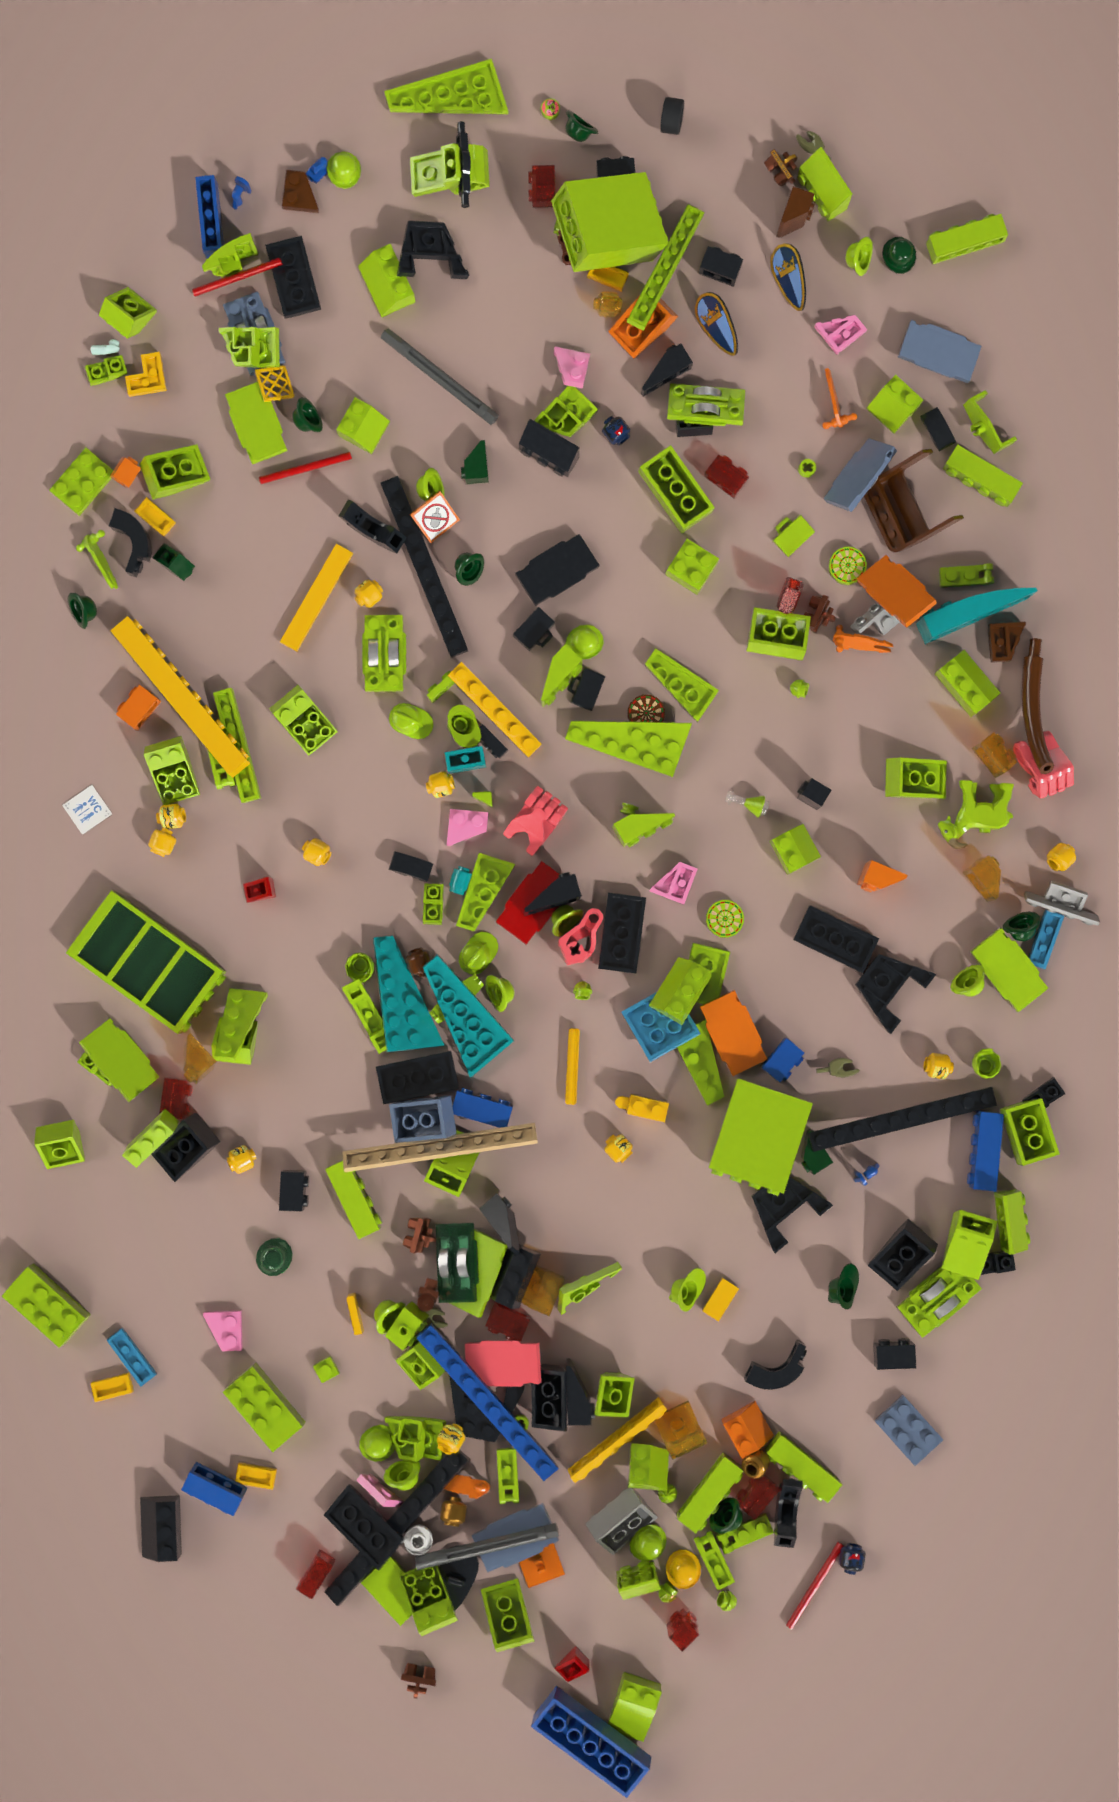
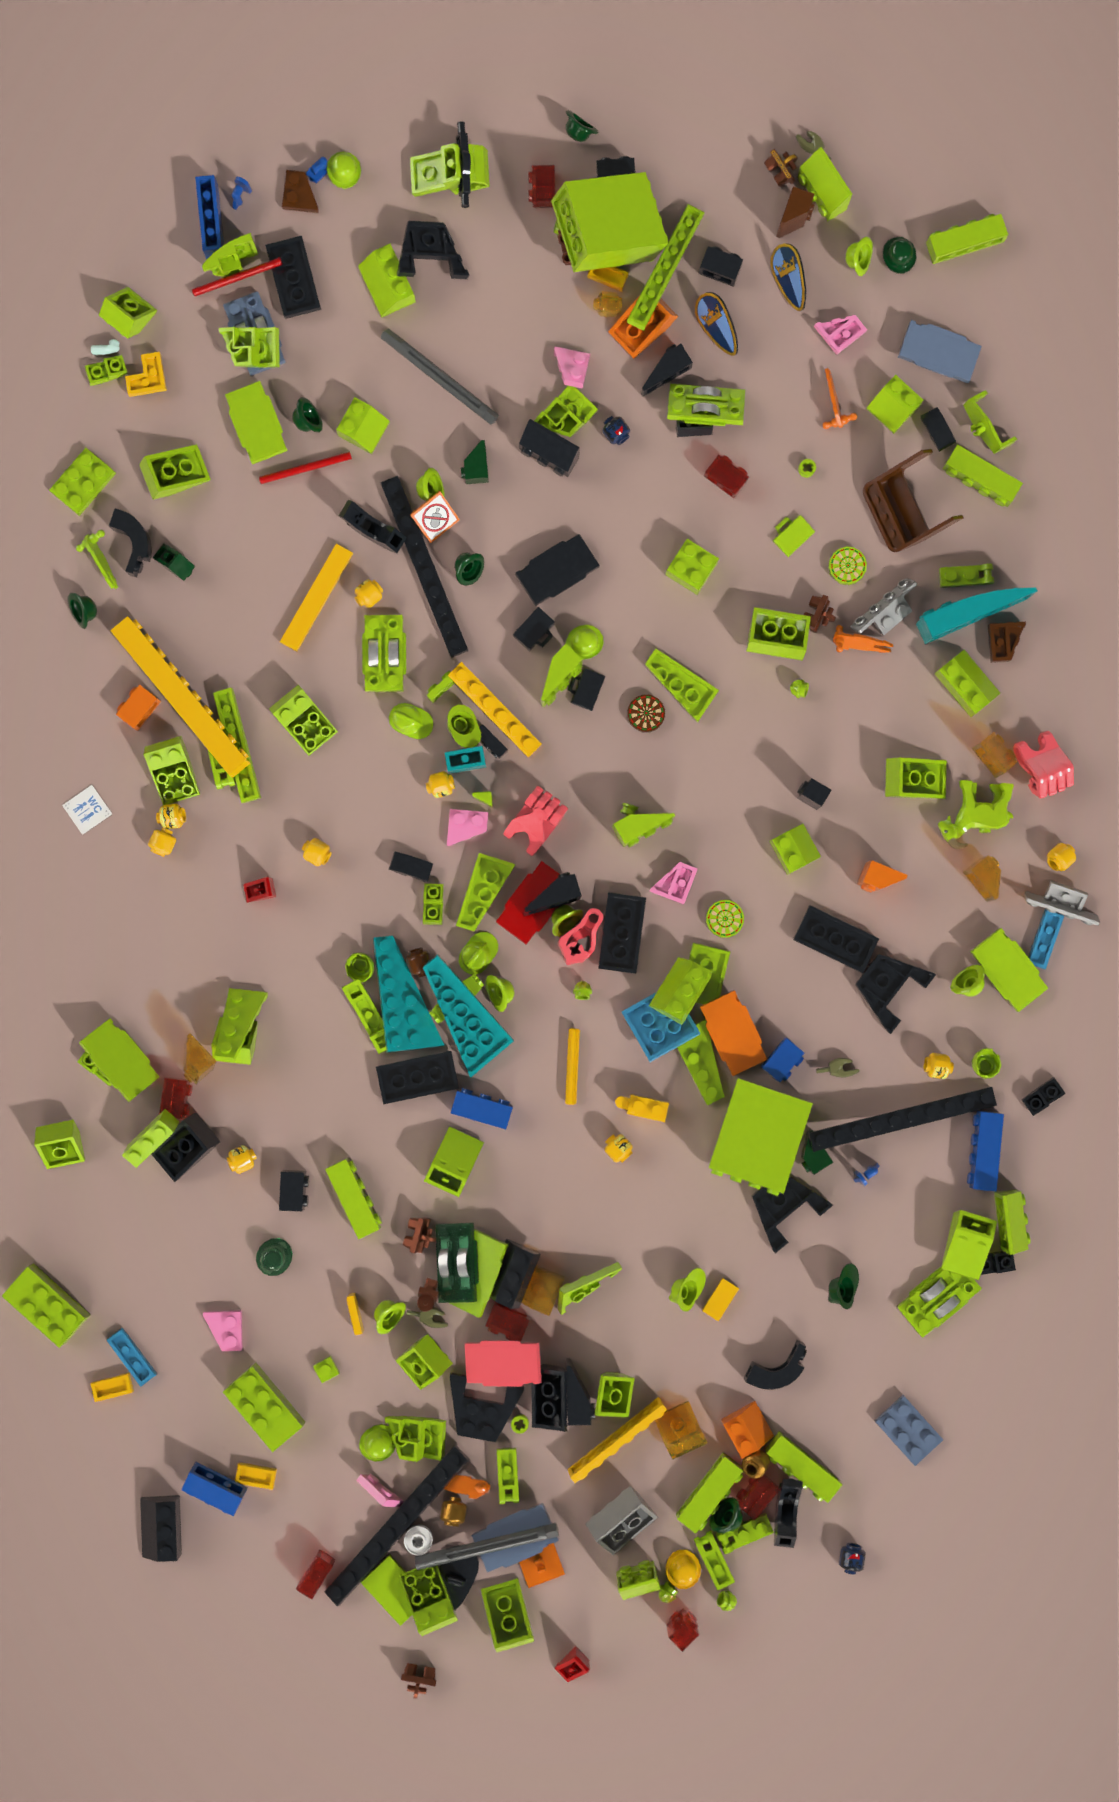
clear green window [66,890,227,1034] -> none
orange brick [110,456,141,488] -> none
yellow tile [134,497,176,537] -> none
yellow window [255,365,295,402] -> none
black plate [324,1484,405,1570] -> none
tan plate [342,1123,538,1172] -> none
lime hat [383,1460,421,1490] -> none
lime wing [384,59,509,114] -> none
lime brick [385,1301,430,1351] -> none
sand blue brick [389,1096,456,1143] -> none
blue plate [417,1323,559,1481] -> none
yellow head [436,1424,465,1455] -> none
teal brick [449,866,472,895] -> none
black slope [479,1193,520,1255] -> none
blue brick [531,1686,652,1798] -> none
tile [541,99,560,120] -> none
lime wing [565,721,692,777] -> none
lime slope [608,1672,662,1742] -> none
lime slope [628,1443,669,1491] -> none
lime hat [630,1525,667,1561] -> none
lime brick [638,445,715,534] -> none
lime plate [658,1483,677,1504] -> none
black tyre [660,97,684,135] -> none
piece [725,790,769,818] -> none
clear red brick [776,577,804,614] -> none
red piece [786,1542,844,1630] -> none
sand blue piece [823,438,897,512] -> none
orange piece [856,555,937,628] -> none
black slope [868,1219,938,1291] -> none
black brick [873,1338,916,1370] -> none
lime slope [1000,1098,1060,1166] -> none
dark green hat [1003,911,1040,941] -> none
reddish brown animal [1022,638,1054,774] -> none

